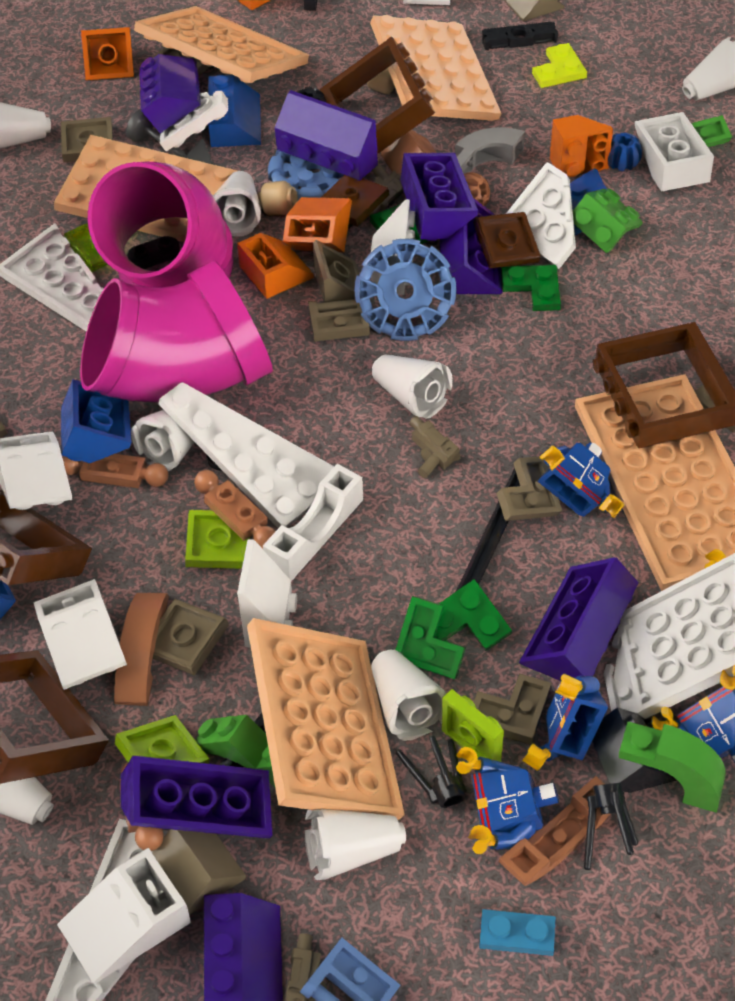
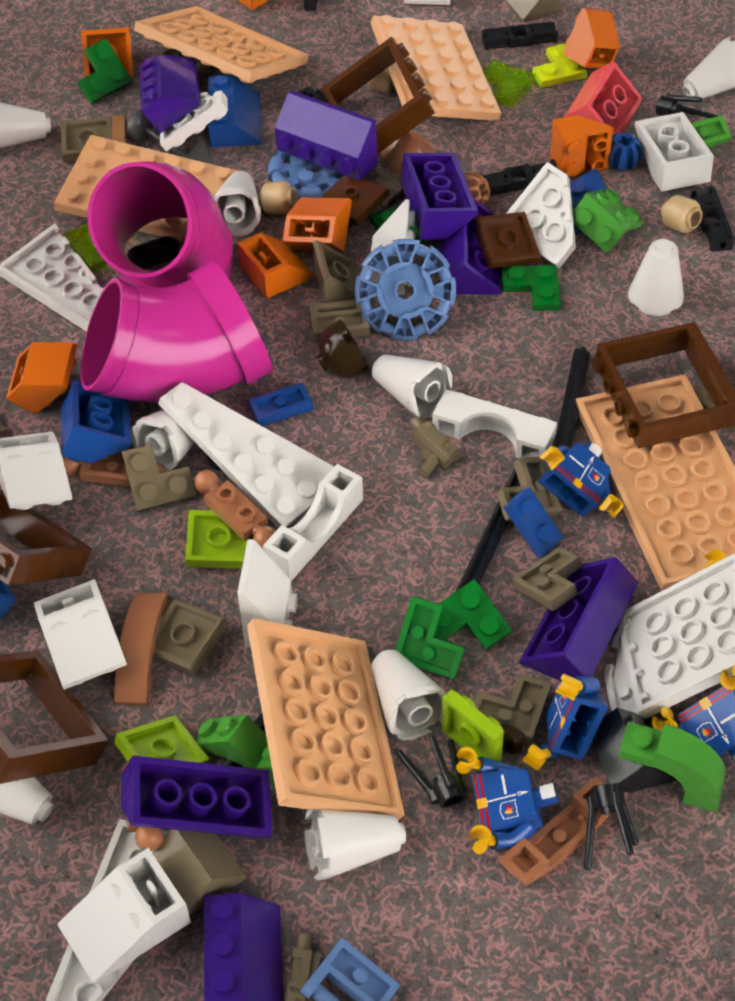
light grey arch [455,127,525,174] -> none
dark azure plate [479,909,556,956] -> none
none -> orange slope [6,342,78,414]
none -> green plate [77,39,133,104]
none -> medium nougat beam [112,114,127,143]
none -> dark tan plate [121,444,196,511]
none -> blue plate [248,382,313,426]
none -> dark brown cylinder [316,319,369,378]
none -> white arch [432,389,557,458]
none -> black piece [480,159,560,196]
none -> clear neon green plate [482,60,536,108]
none -> dark brown tile [500,723,526,754]
none -> blue plate [503,488,564,557]
none -> dark tan plate [511,547,582,611]
none -> black axle [549,347,590,468]
none -> orange slope [563,8,620,68]
none -> coral slope [565,61,643,136]
none -> white cone [628,239,684,316]
none -> black plant [656,93,719,118]
none -> tan head [661,195,702,233]
none -> black piece [690,186,735,252]

